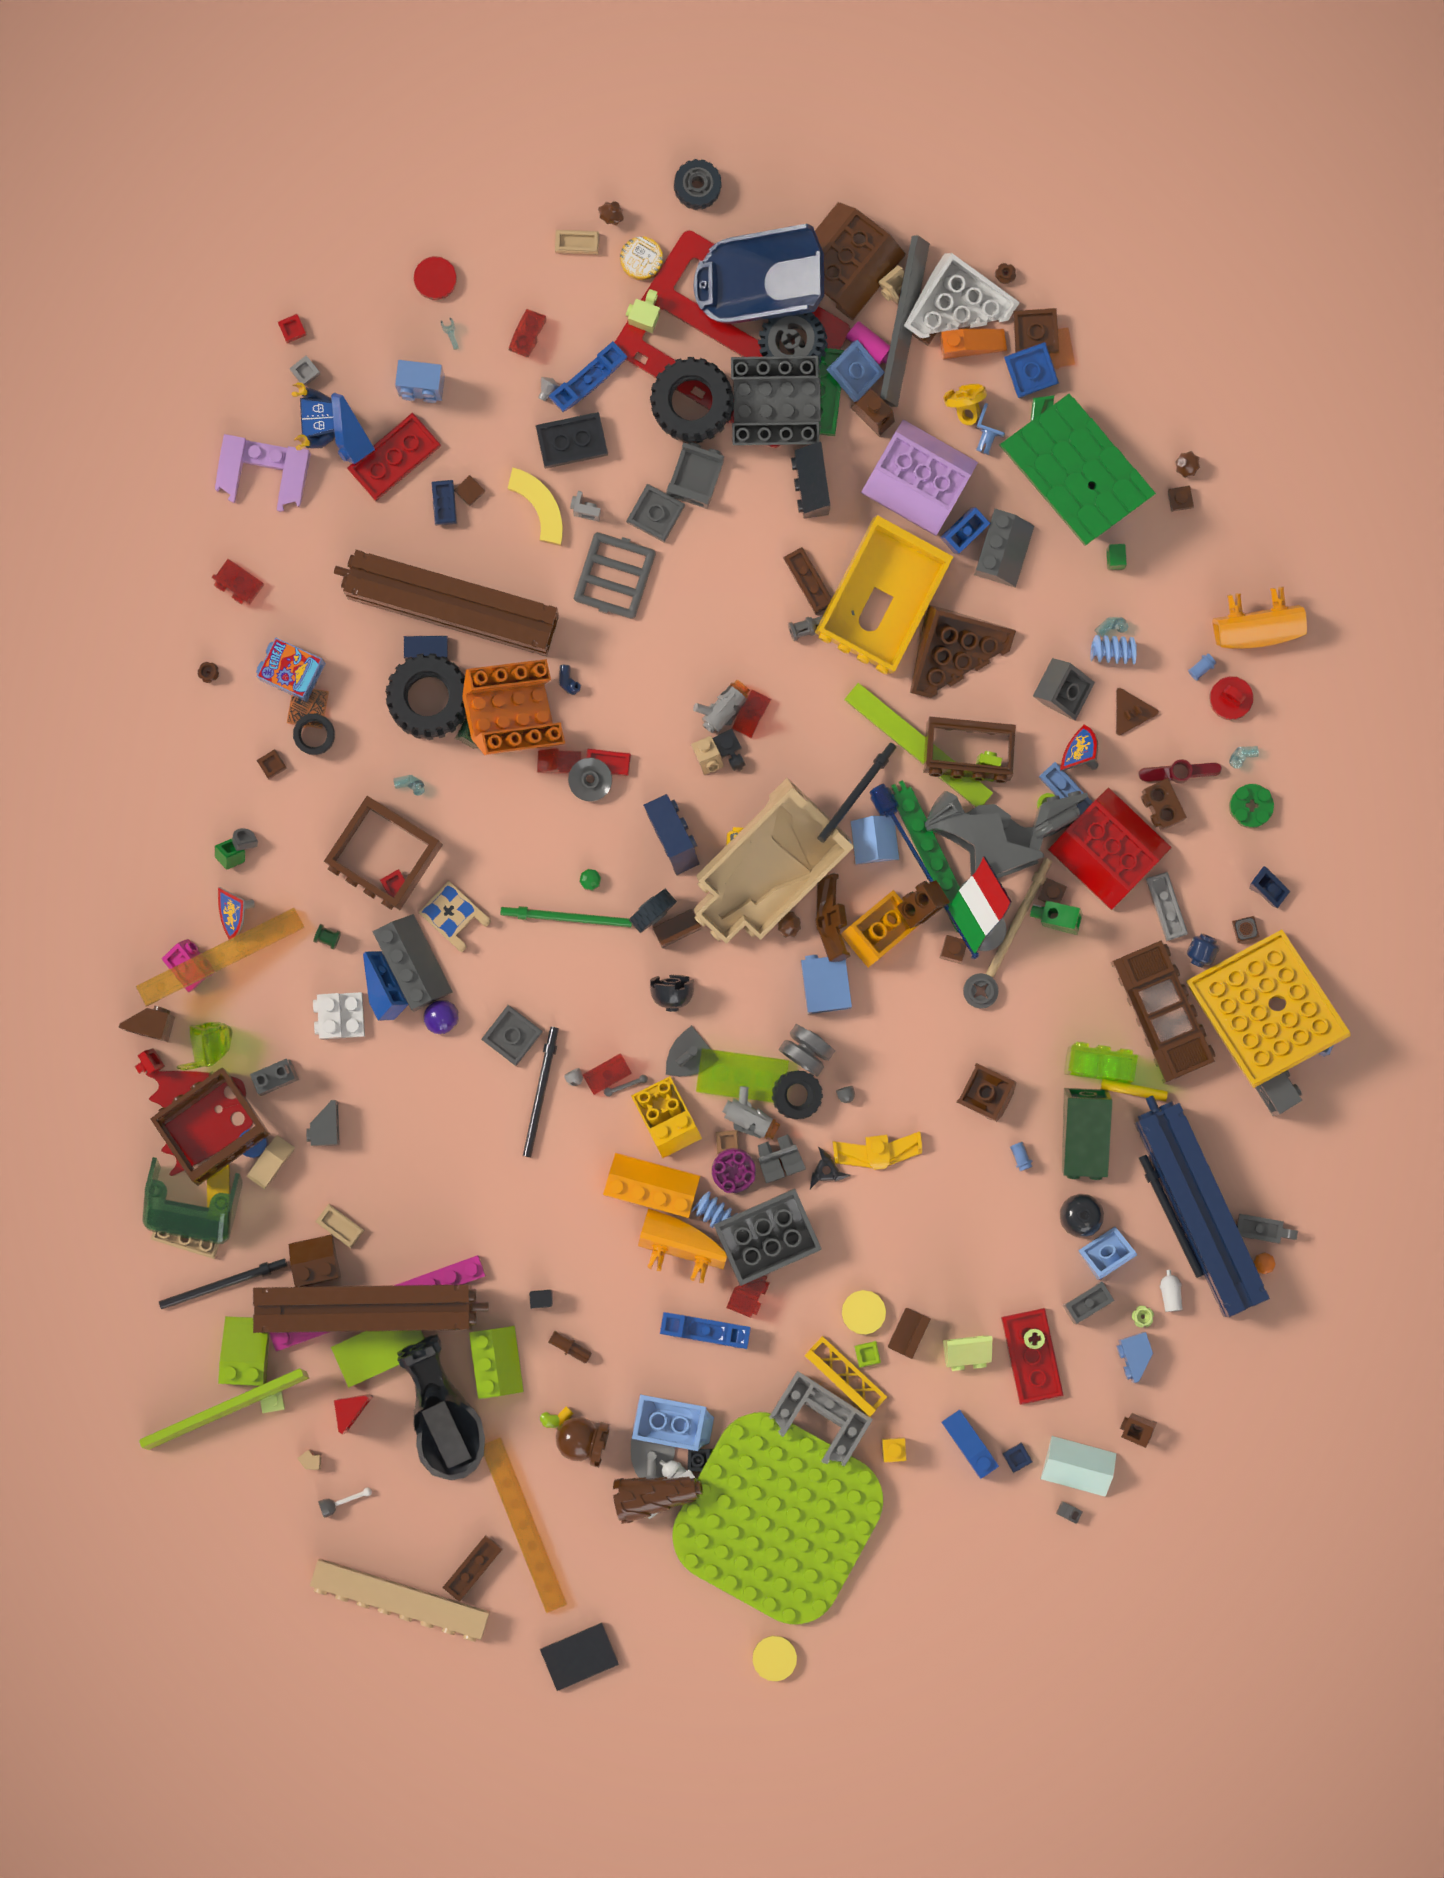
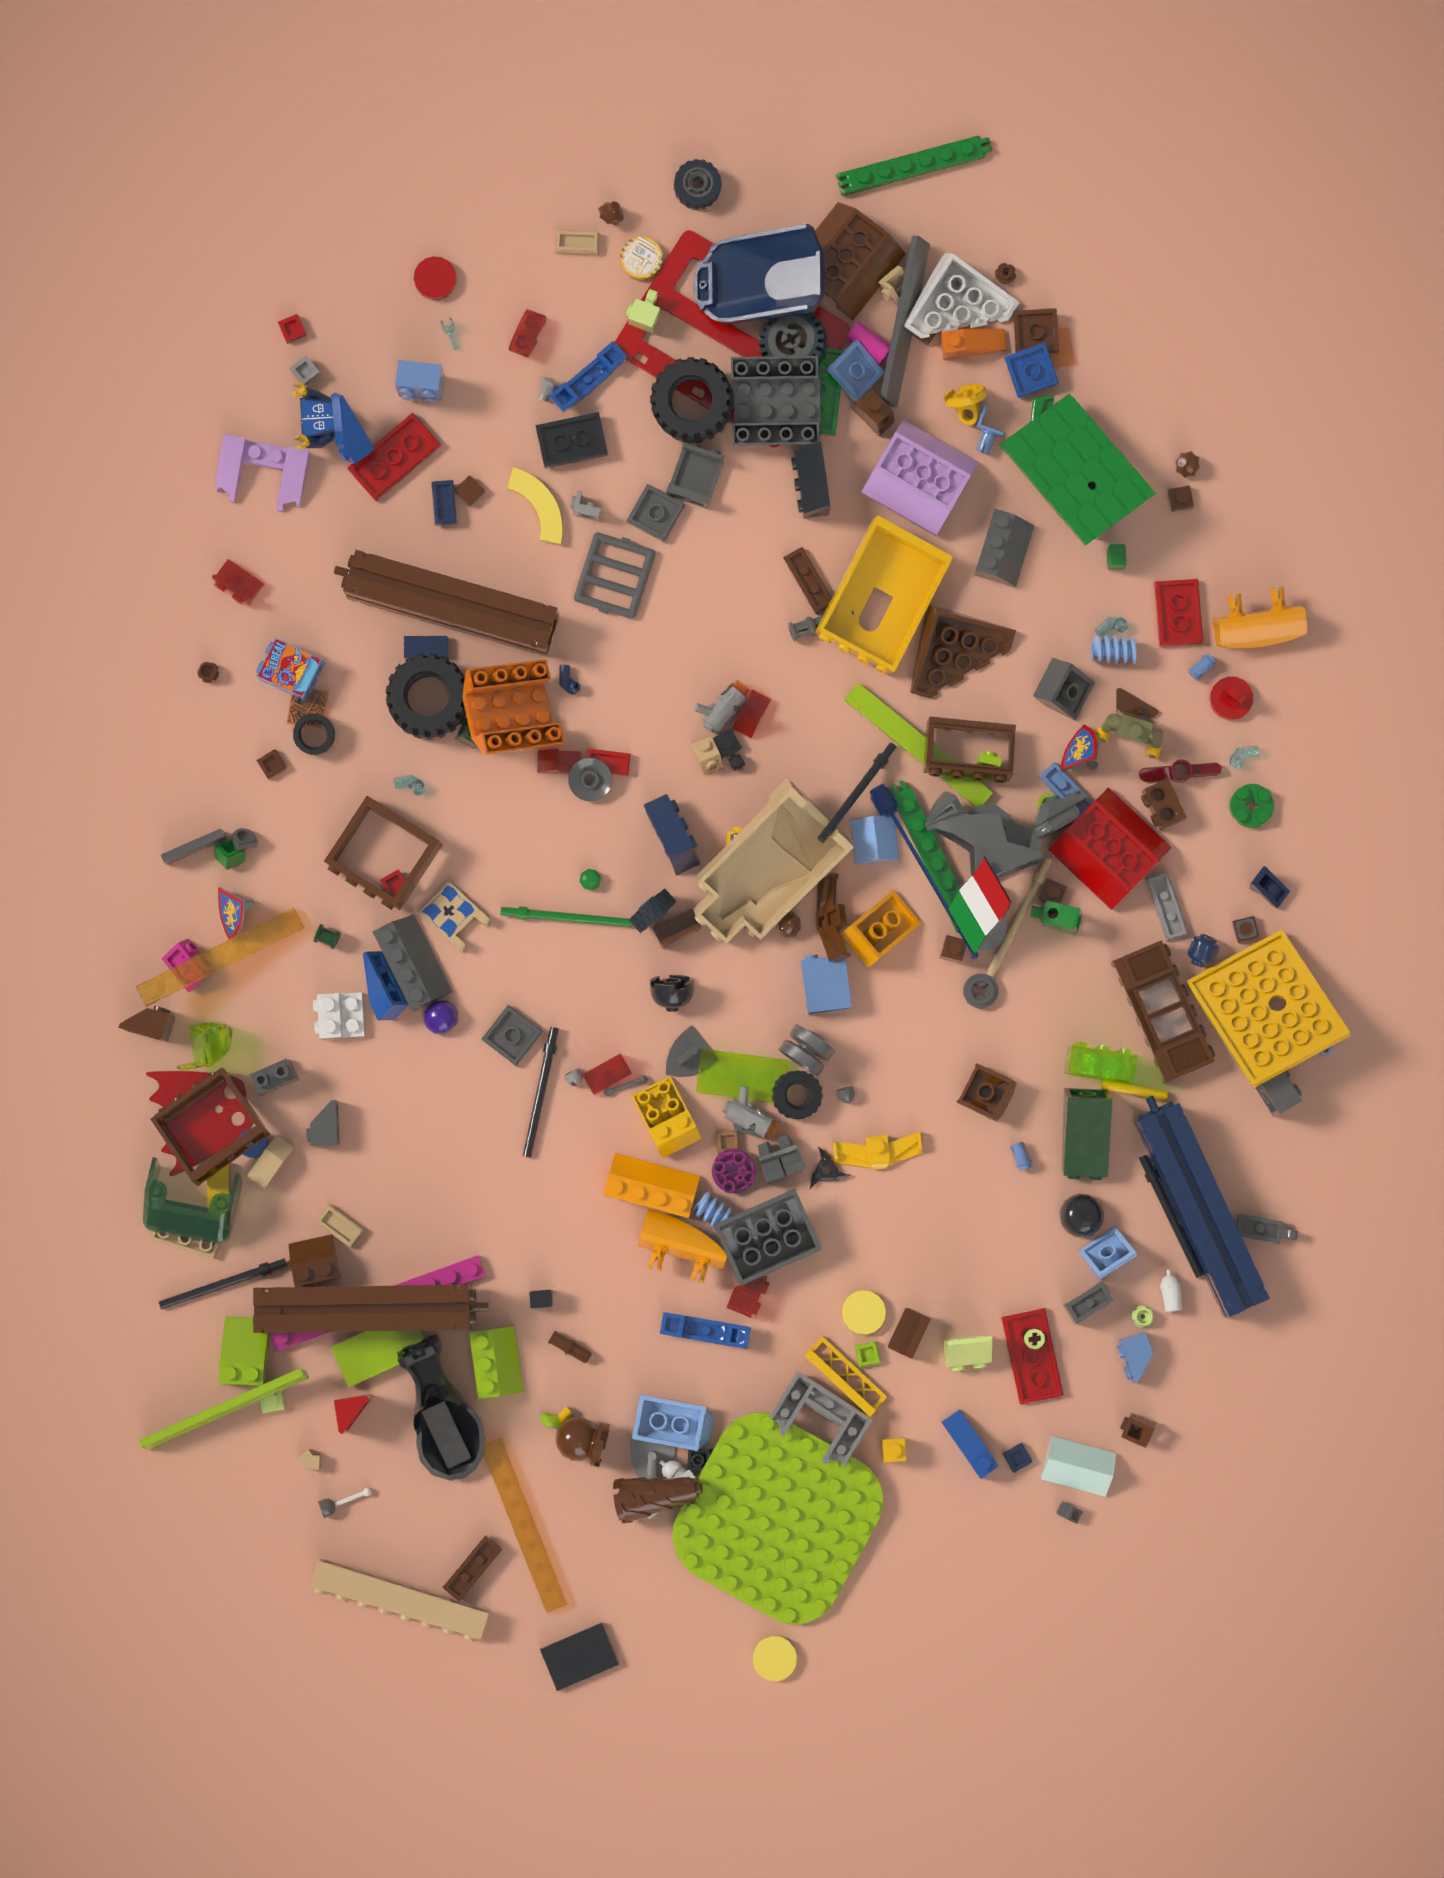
red tile [134,1048,165,1074] -> none
reddish brown brick [897,880,950,929] -> none
blue brick [940,508,991,554] -> none
orange tile [1253,1252,1276,1275] -> none
none -> dark grey tile [161,829,227,865]
none -> green hinge [836,136,993,196]
none -> olive torso [1096,709,1163,760]
none -> red tile [1154,579,1203,647]

